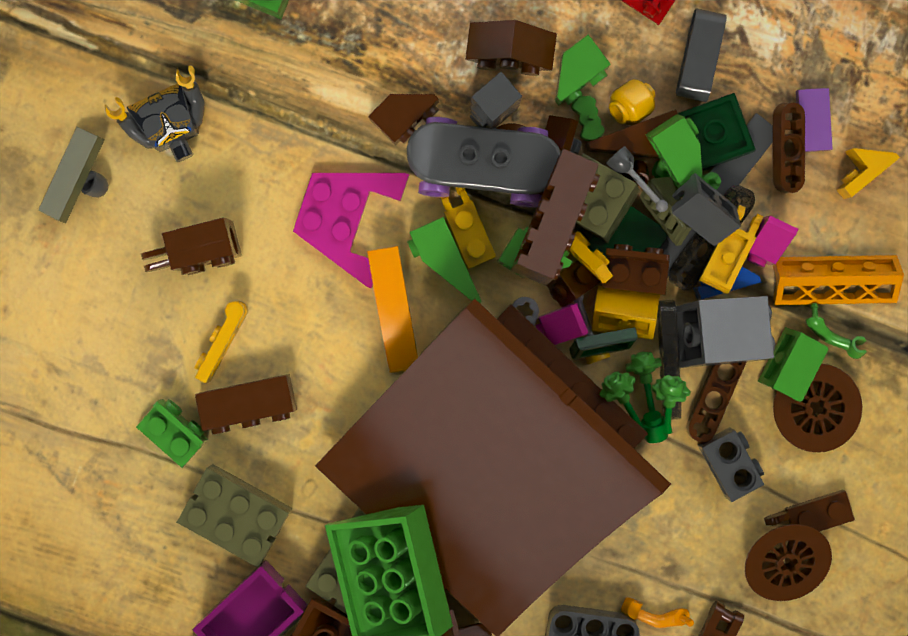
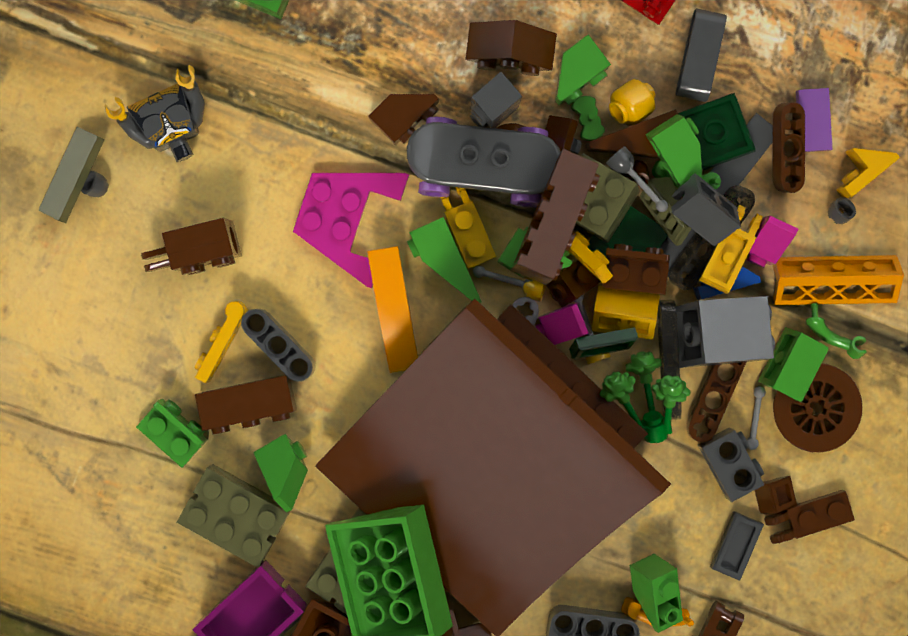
reddish brown piece [745,524,832,601] -> none
none -> dark grey beam [241,309,315,382]
none -> bright green slope [253,434,308,513]
none -> hinge [473,266,546,302]
none -> bright green slope [629,554,683,633]
none -> dark grey tile [710,511,764,581]
none -> light grey hinge [747,386,766,450]
none -> reddish brown slope [754,476,797,514]
none -> dark grey hinge [828,197,856,224]

